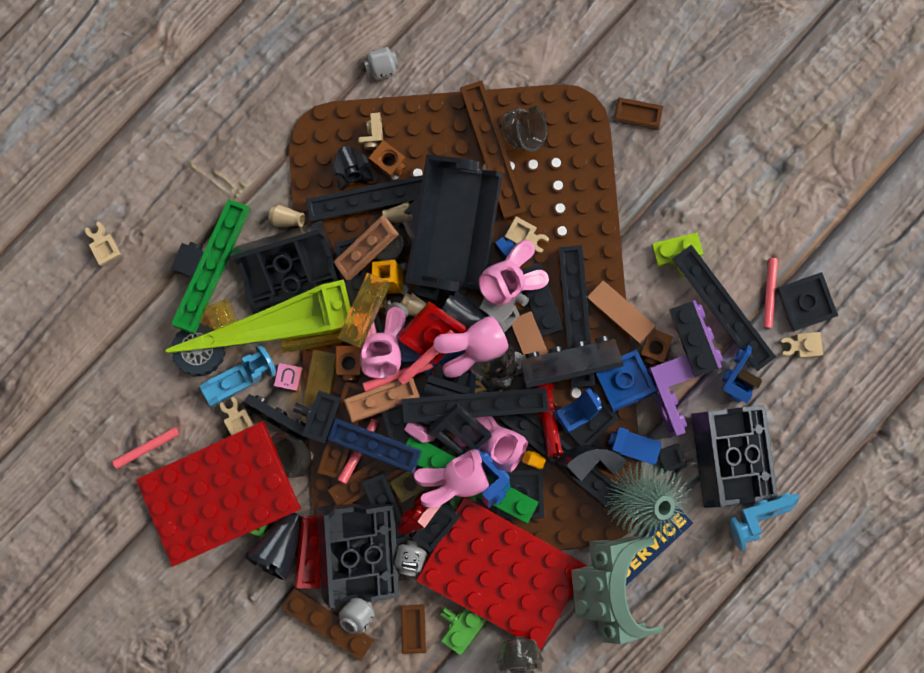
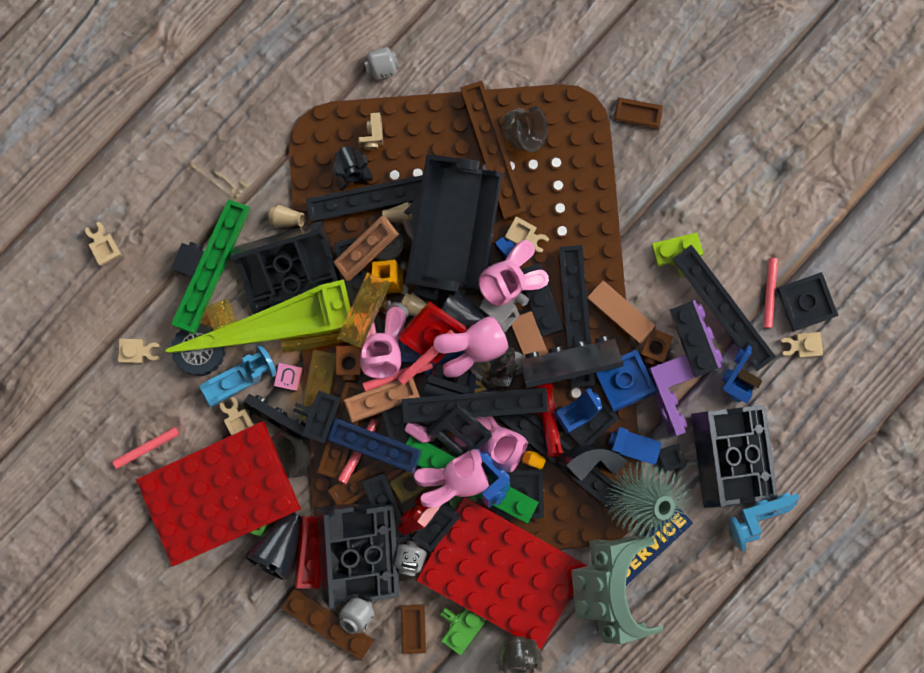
dark orange brick [369,140,406,180] -> none
none -> tan plate [118,339,161,364]

